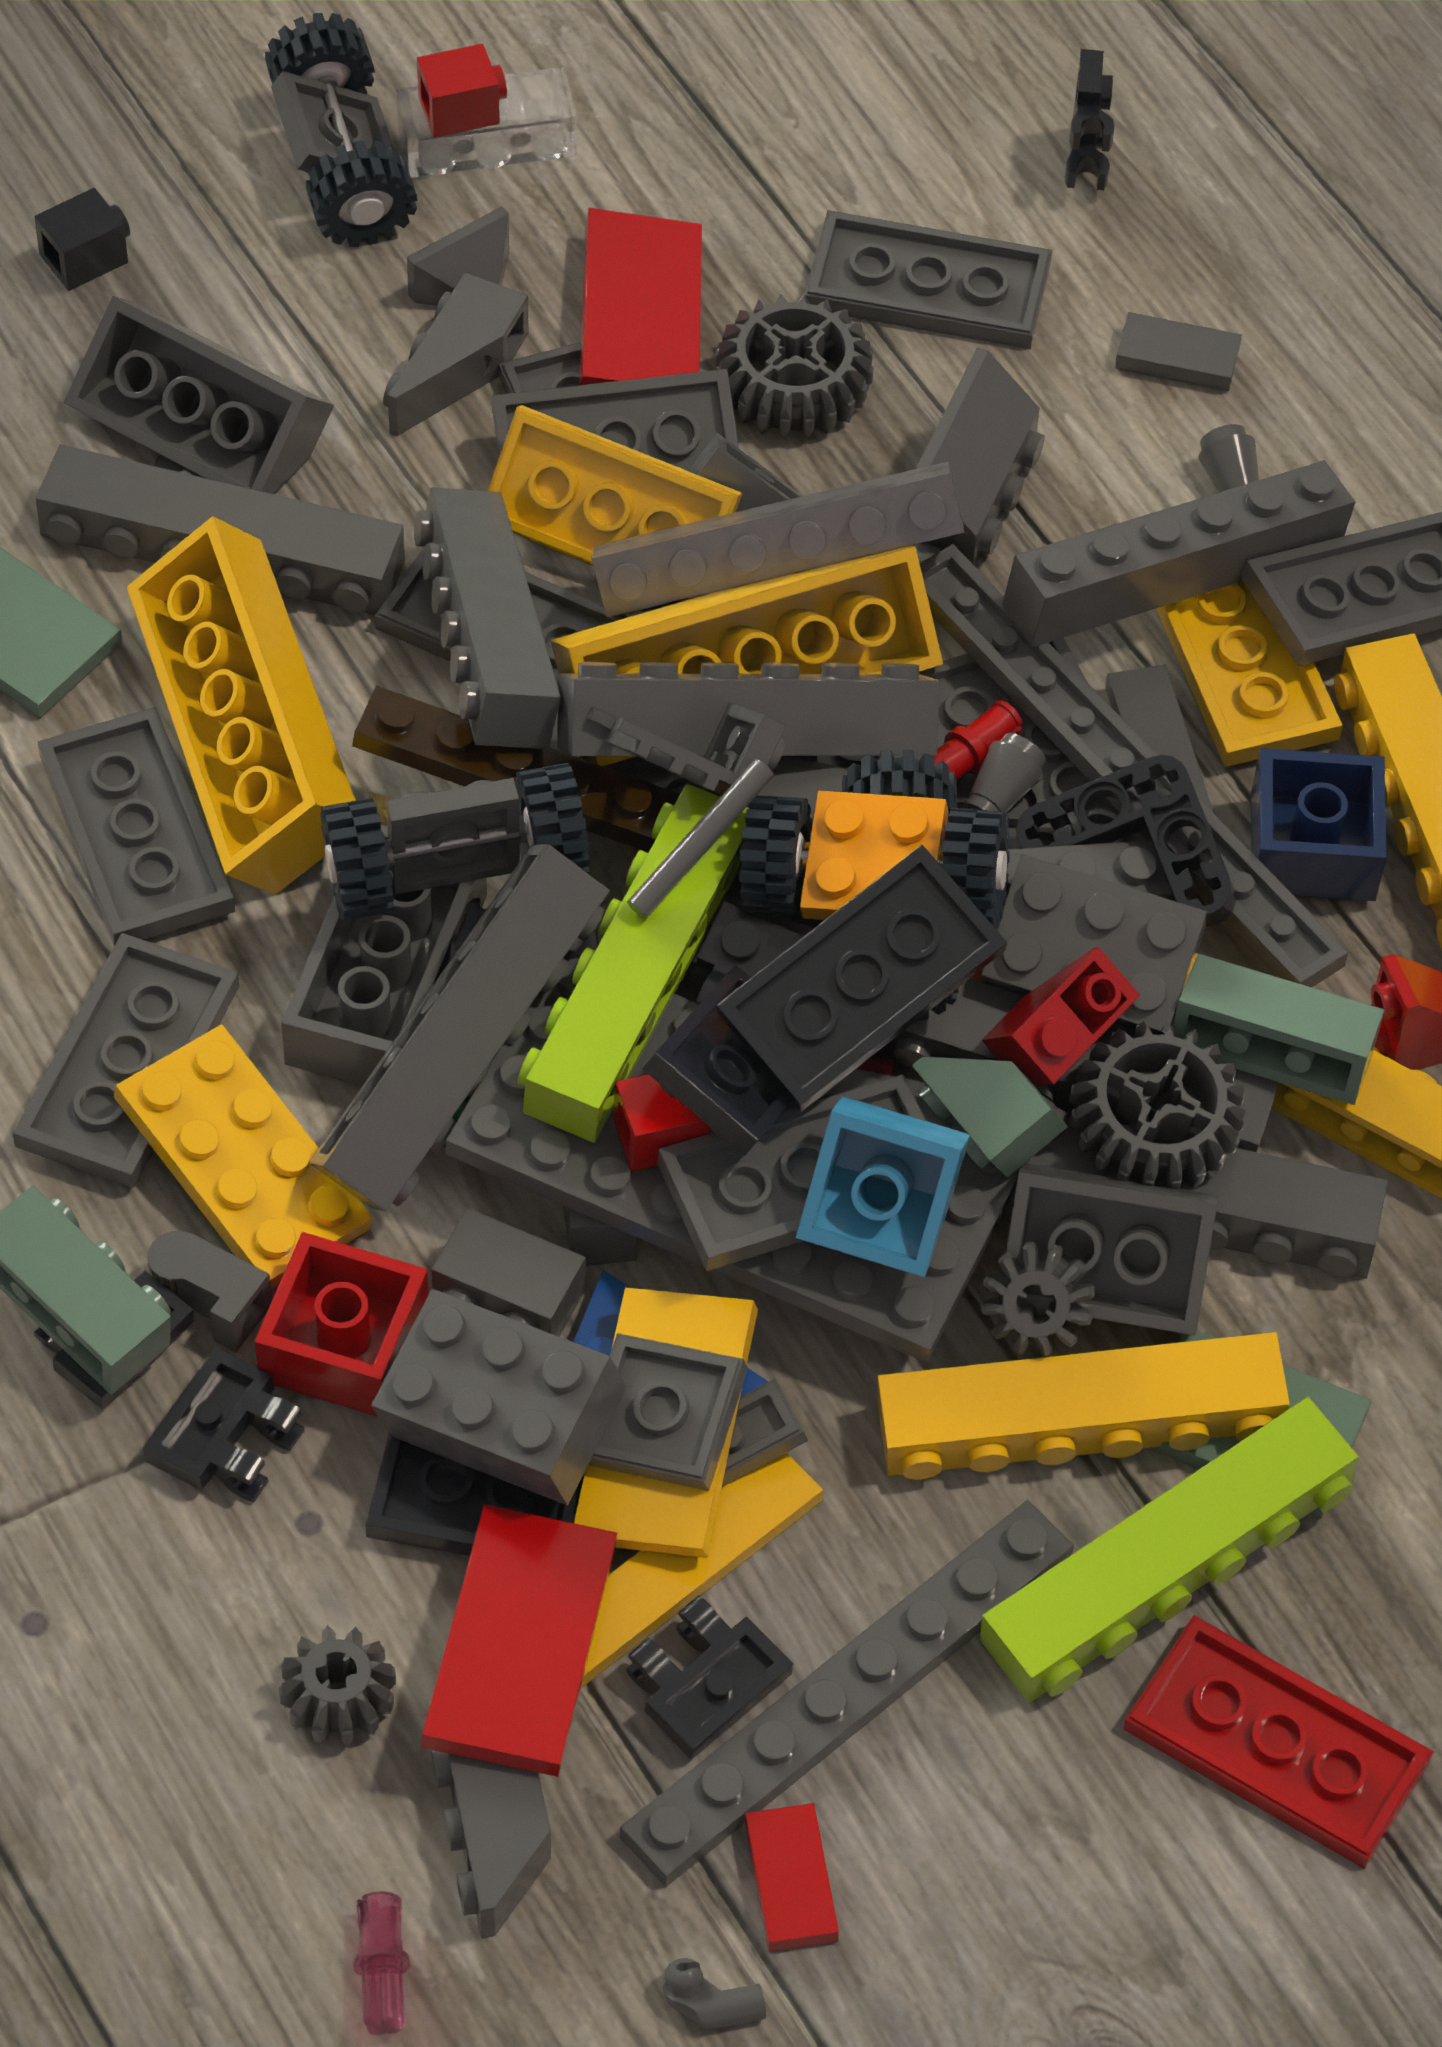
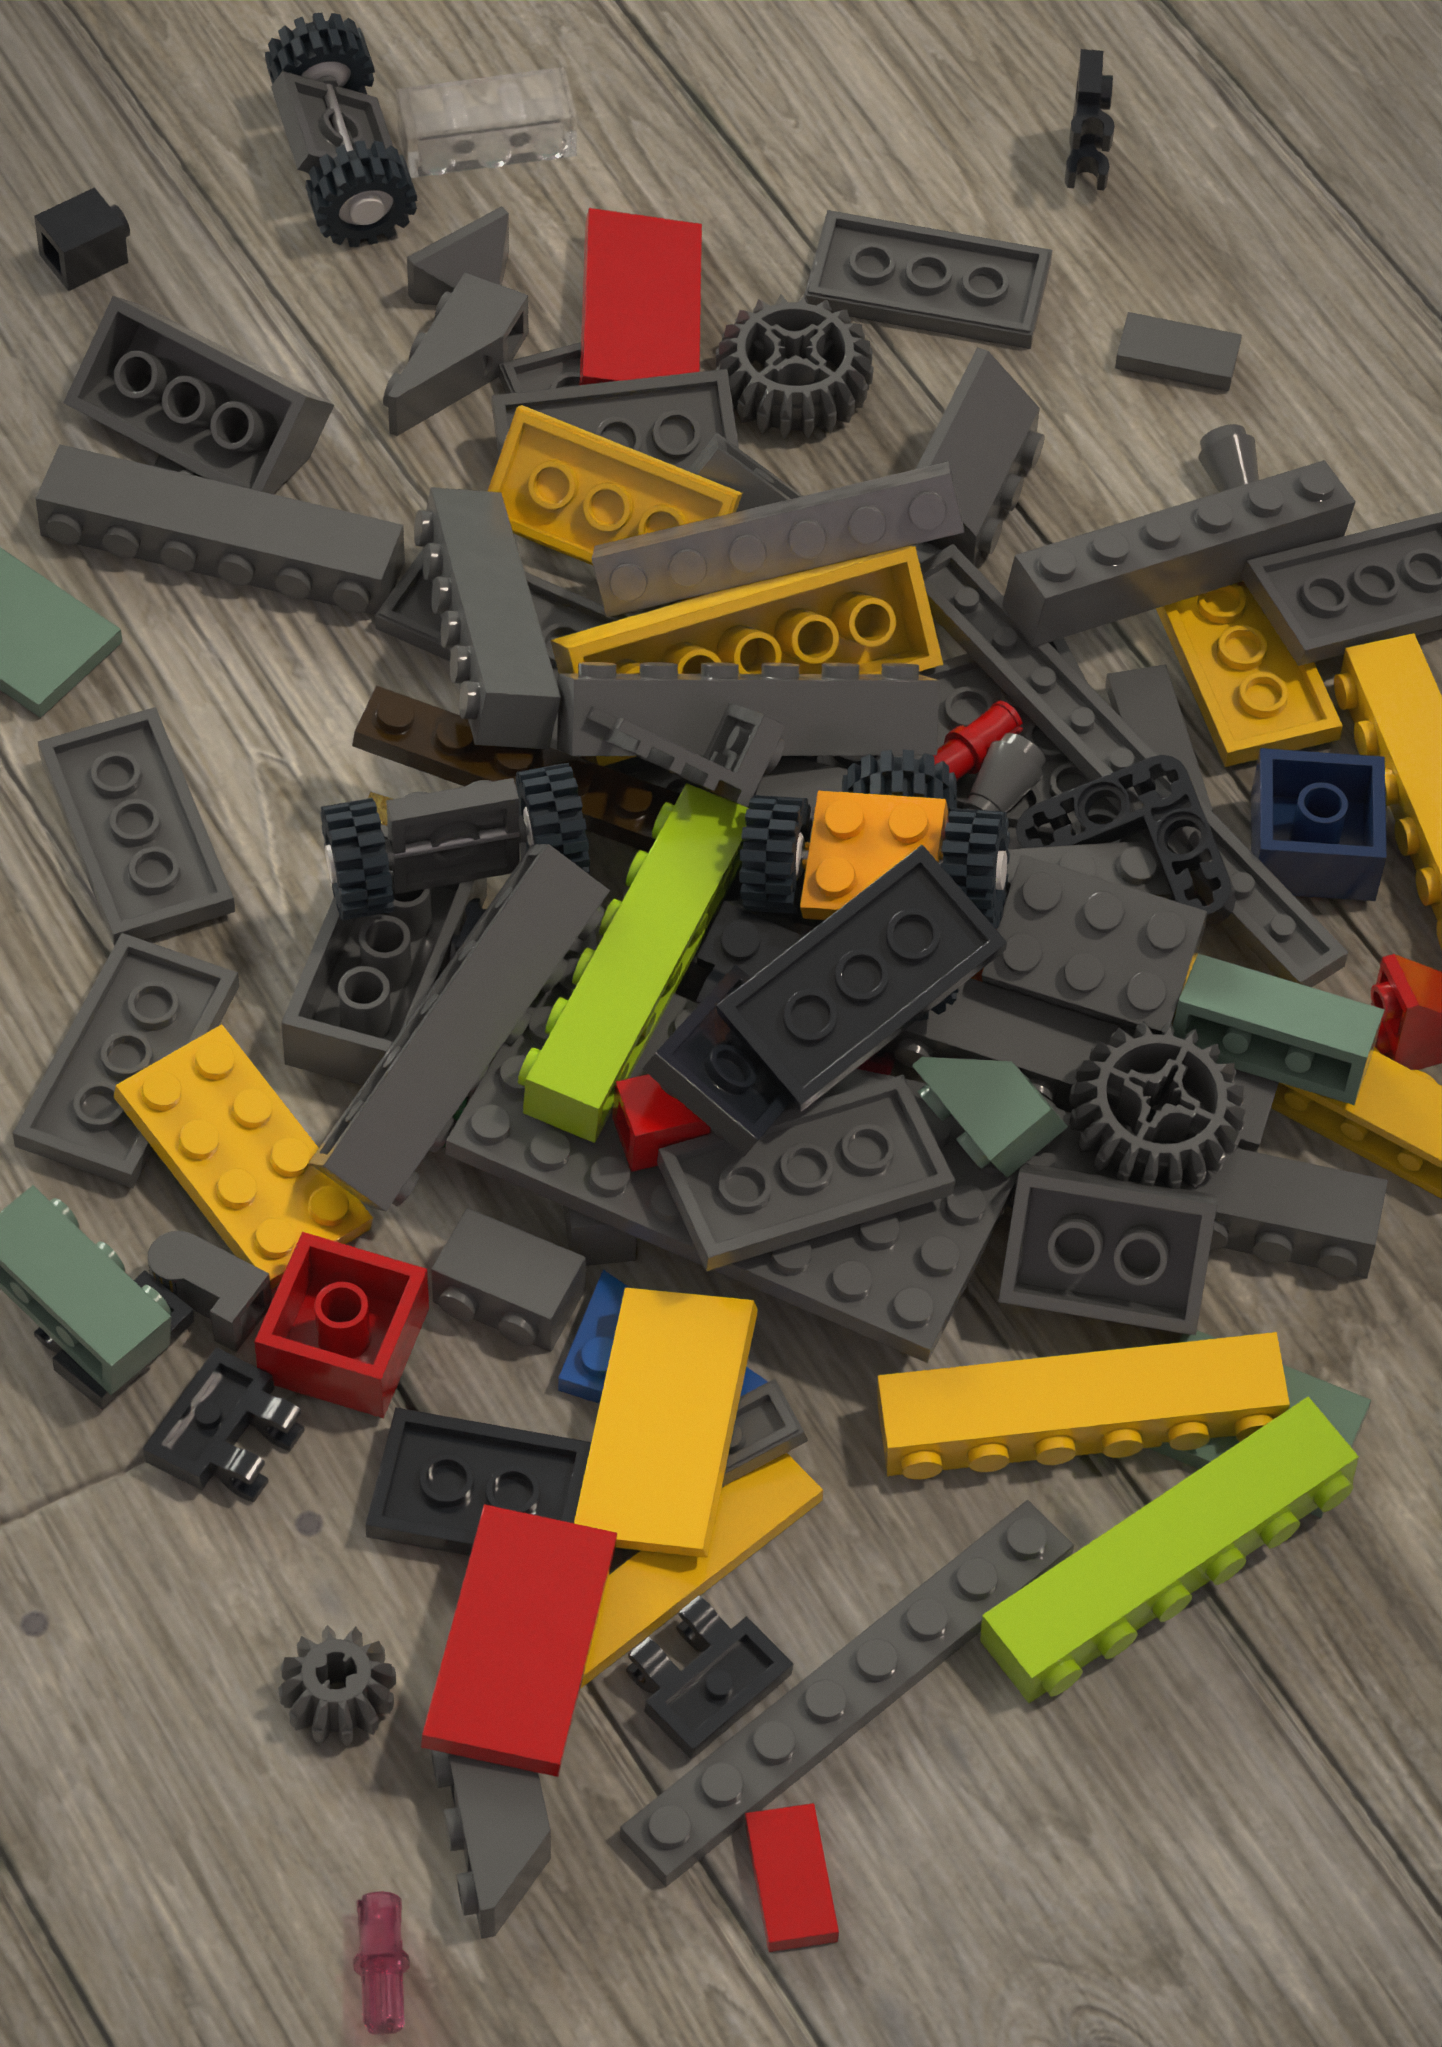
yellow brick [127,516,356,895] -> none
dark grey brick [371,1289,627,1506] -> none
red brick [417,43,507,138] -> none
dark grey tile [588,1333,748,1491] -> none
dark grey bar [627,759,774,919] -> none
dark grey arm [663,1958,766,2029] -> none
dark azure slope [795,1096,970,1277] -> none
red slope [981,947,1140,1086] -> none
dark grey gear [981,1242,1095,1357] -> none
red tile [1123,1615,1434,1869] -> none

